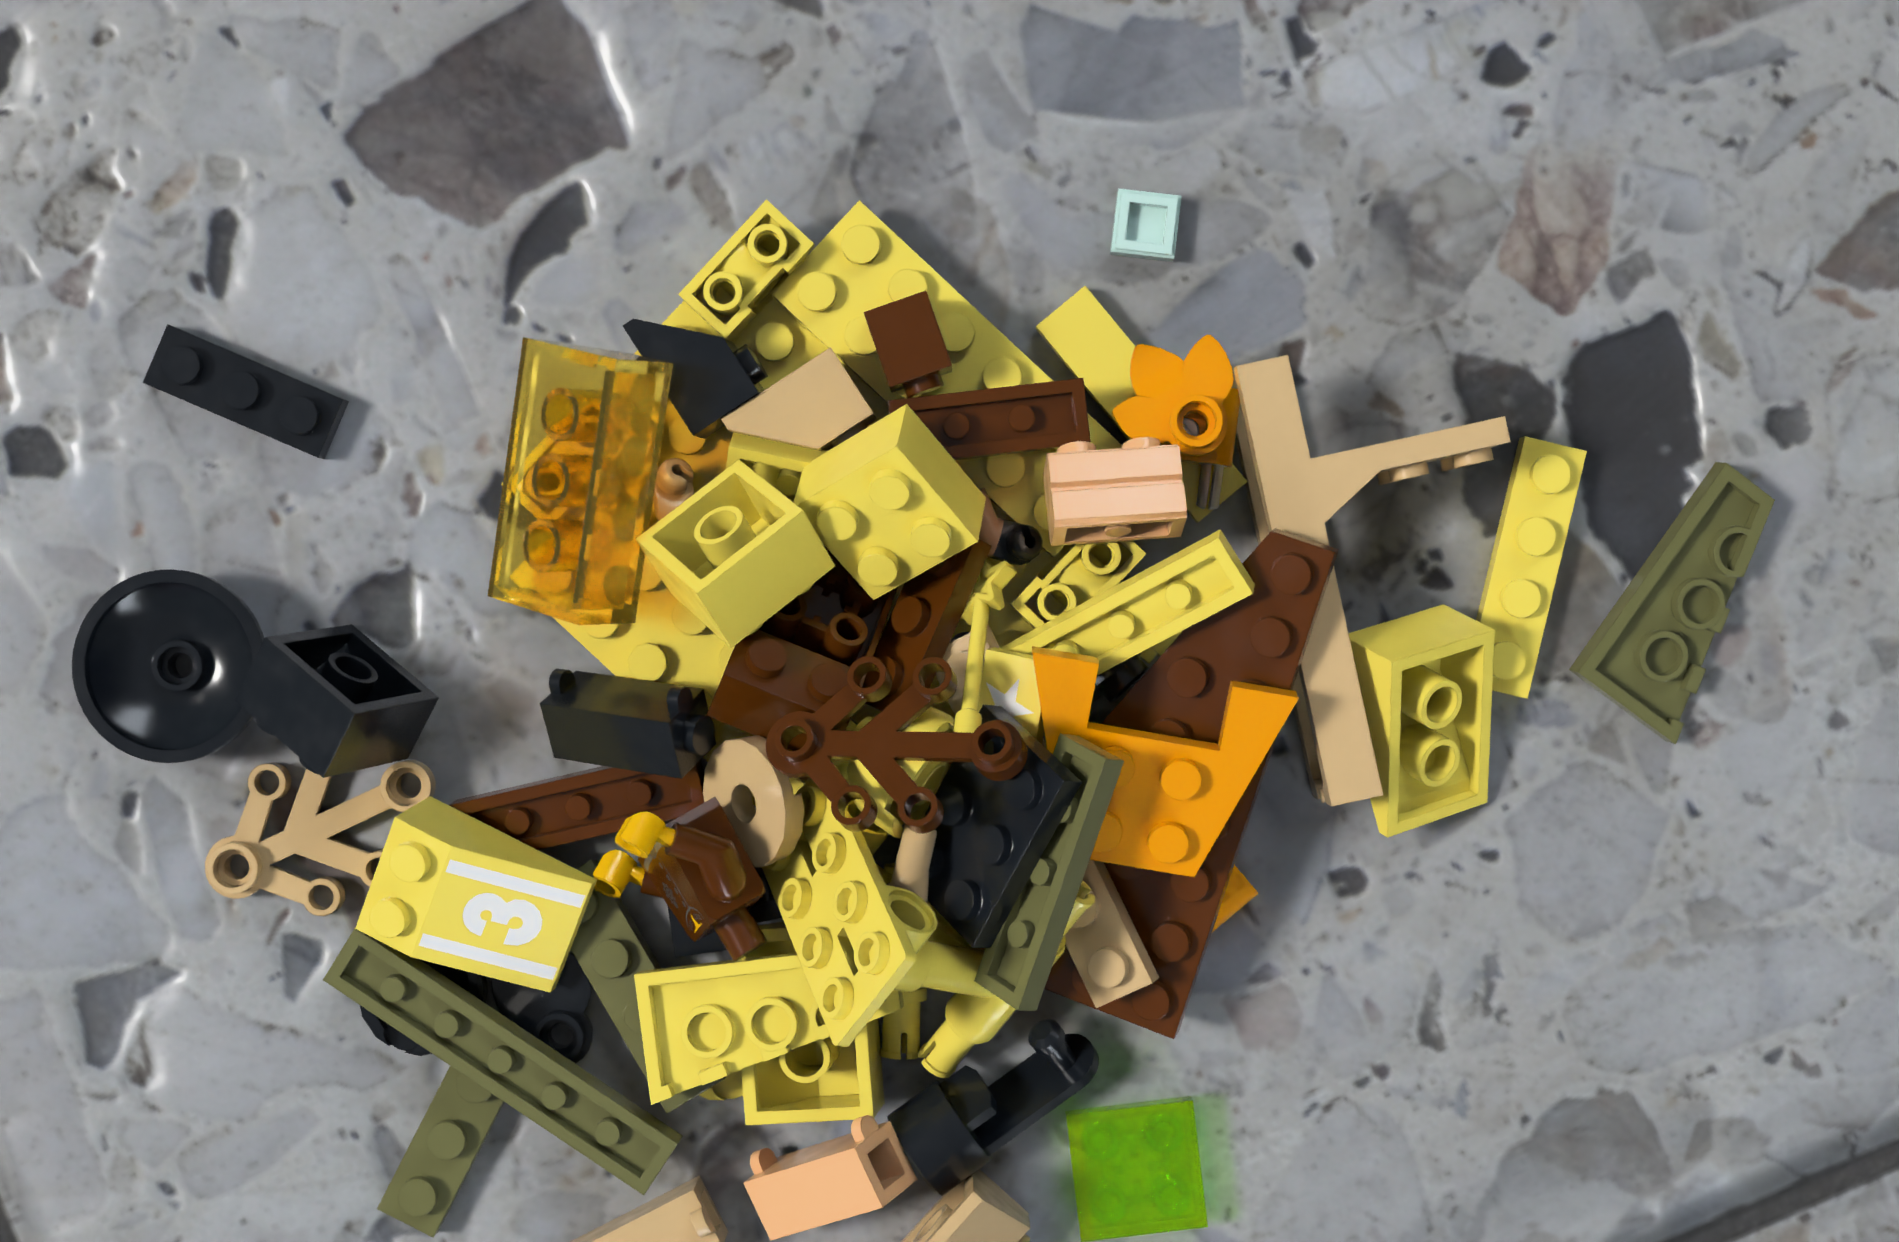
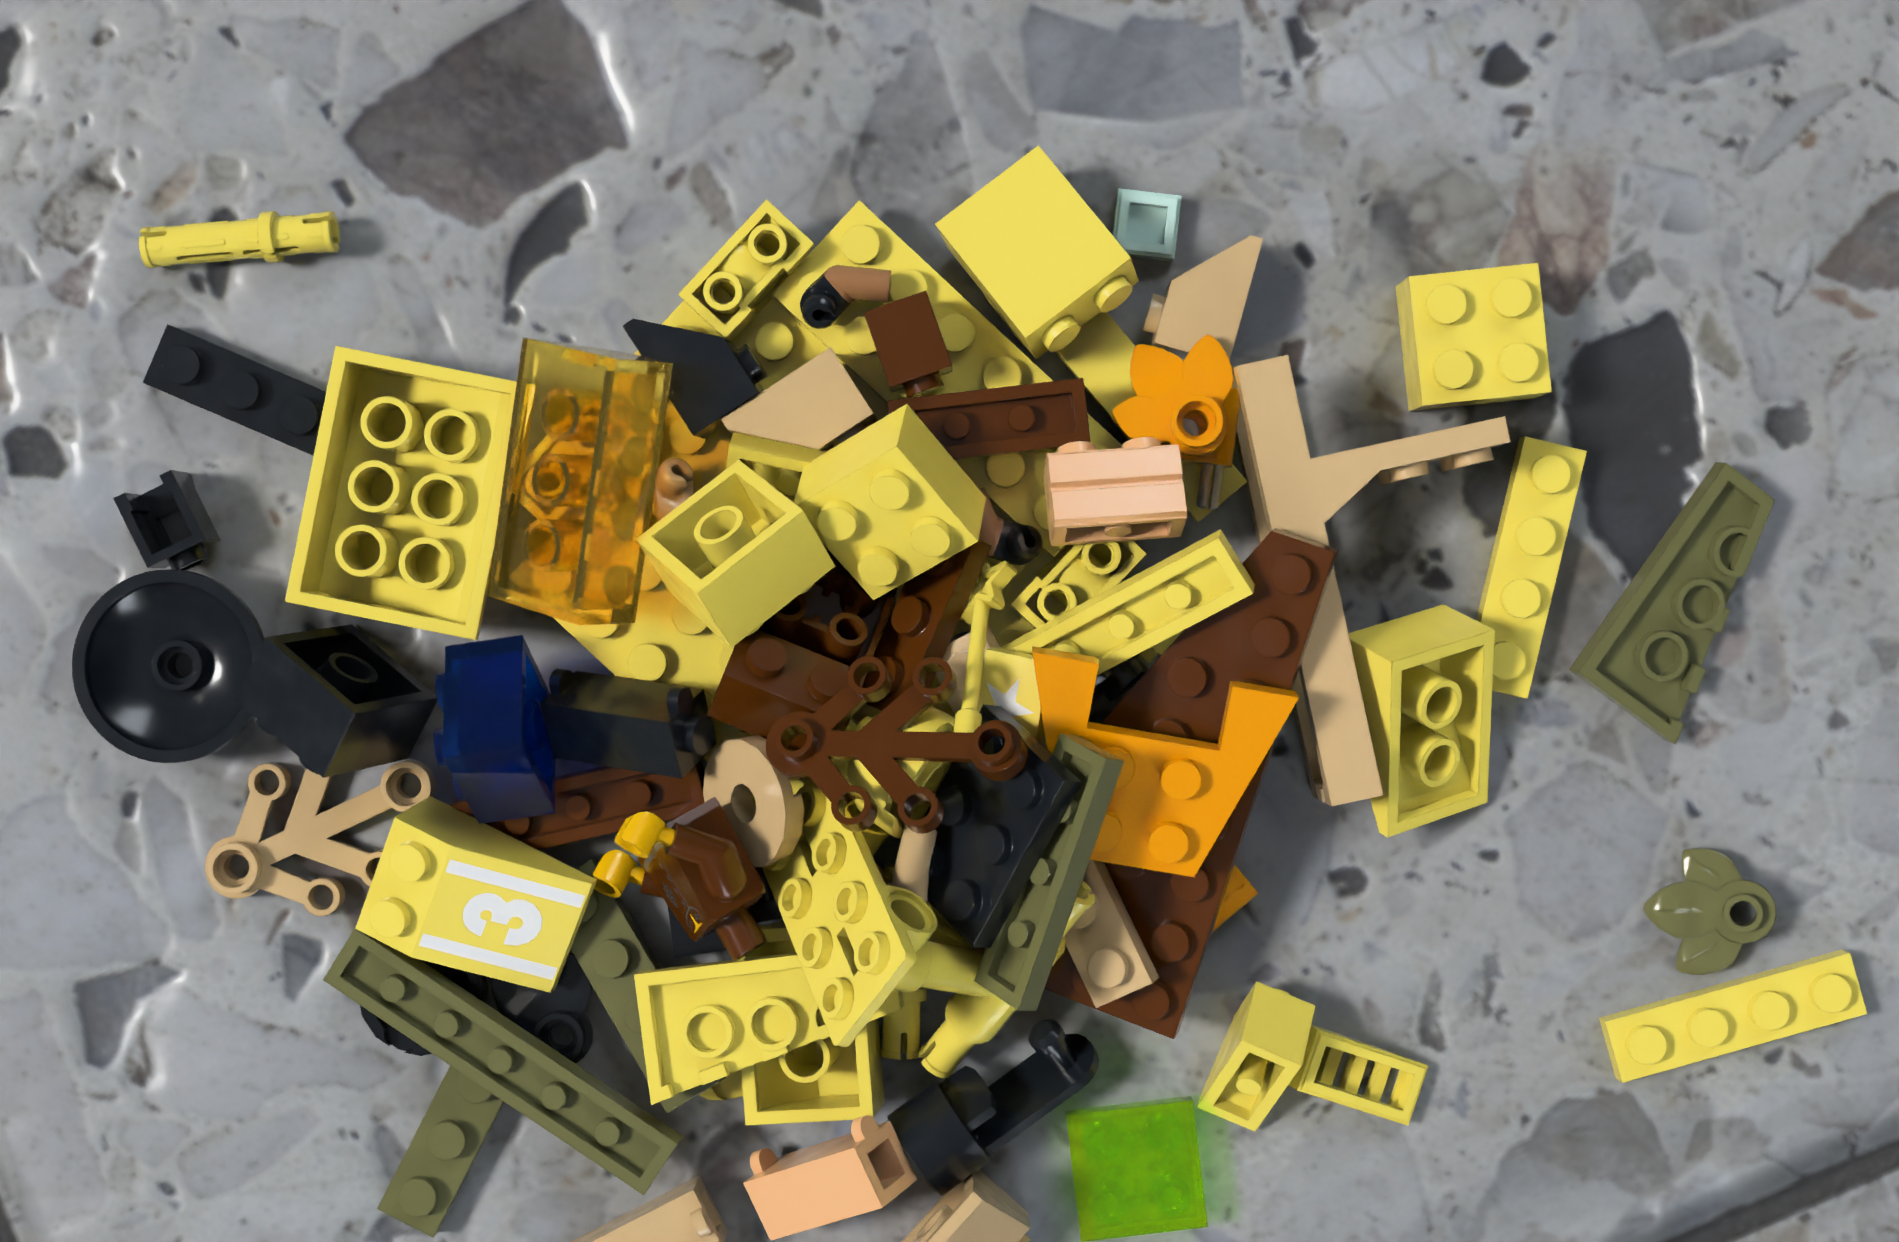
none -> black window [113,470,221,571]
none -> light yellow pin [139,211,340,268]
none -> light yellow slope [285,346,529,640]
none -> clear blue brick [434,635,555,824]
none -> arm [800,265,891,329]
none -> light yellow brick [935,145,1139,359]
none -> tan slope [1143,235,1263,361]
none -> light yellow slope [1197,981,1315,1132]
none -> light yellow slope [1289,1024,1428,1126]
none -> light yellow brick [1395,263,1552,412]
none -> light yellow plate [1599,949,1867,1083]
none -> olive plate [1643,848,1776,975]

